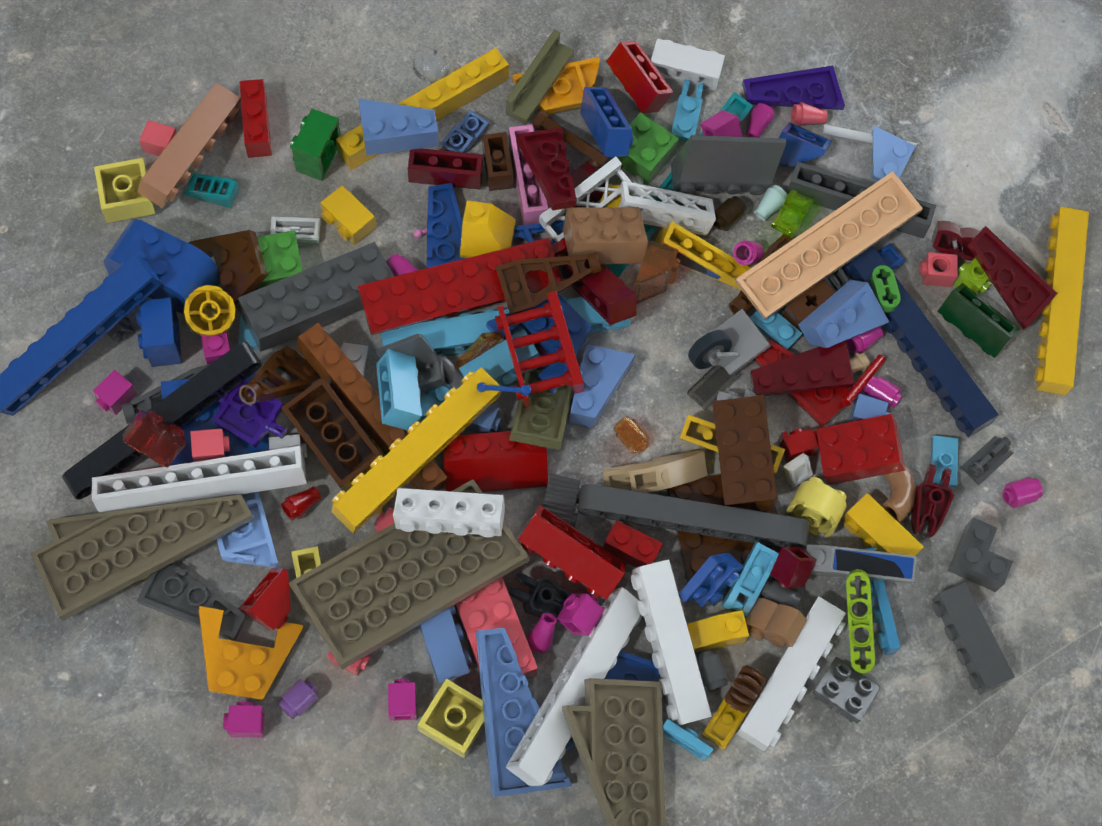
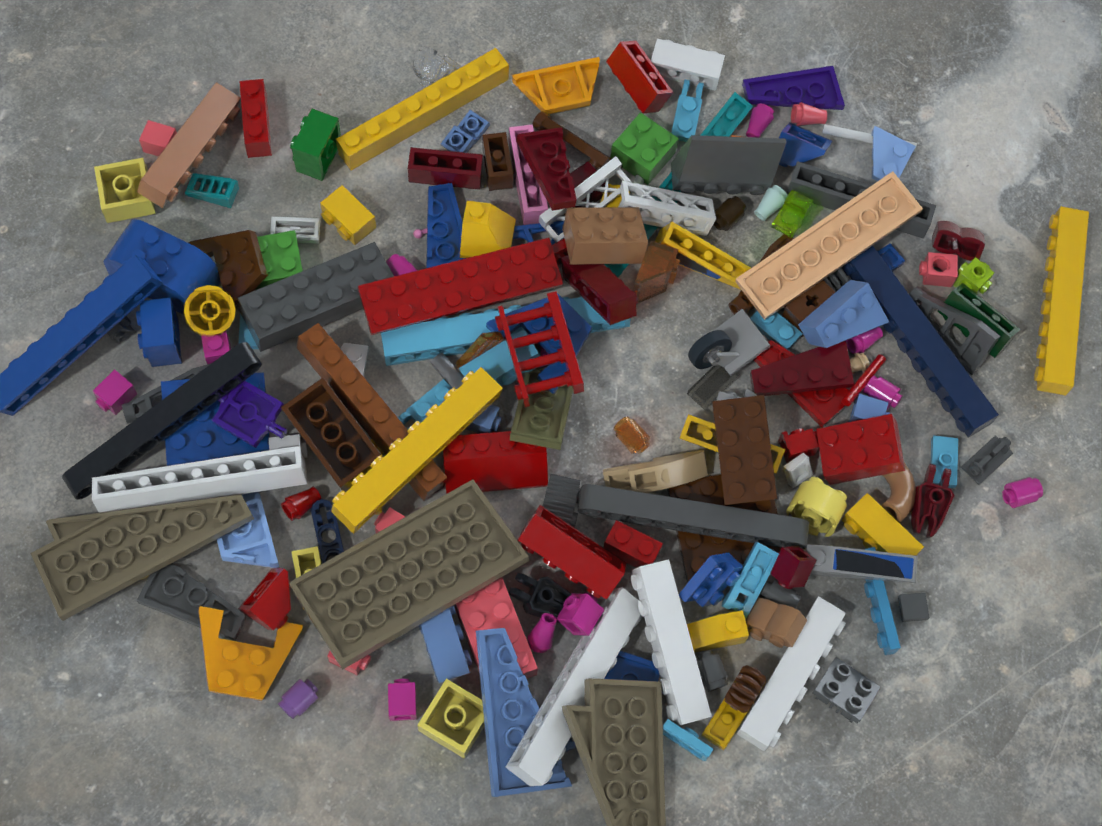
clear red brick [123,410,186,468] -> none
coral brick [190,429,230,462] -> none
dark pink brick [223,701,265,738] -> none
reddish brown plate [239,346,321,405] -> none
medium blue wedge [358,99,439,156] -> none
dark grey bracket [376,334,445,394] -> none
medium azure brick [376,349,423,431] -> none
white brick [393,488,505,537] -> none
blue hinge [477,382,531,396] -> none
reddish brown plate [495,252,602,315] -> none
olive fence [506,29,574,125] -> none
medium blue wedge [569,344,635,428] -> none
blue brick [580,87,633,158] -> none
dark pink brick [700,110,742,137] -> none
dark pink brick [733,241,764,265] -> none
lime beam [846,569,875,673] -> none
bright green beam [870,265,901,313] -> none
dark grey brick [932,582,1015,695] -> none
dark grey brick [948,517,1013,592] -> none
dark red wing [967,226,1058,330] -> none
none -> dark blue beam [311,499,344,564]
none -> dark grey tile [898,593,930,622]
none -> dark grey plate [909,286,1000,375]

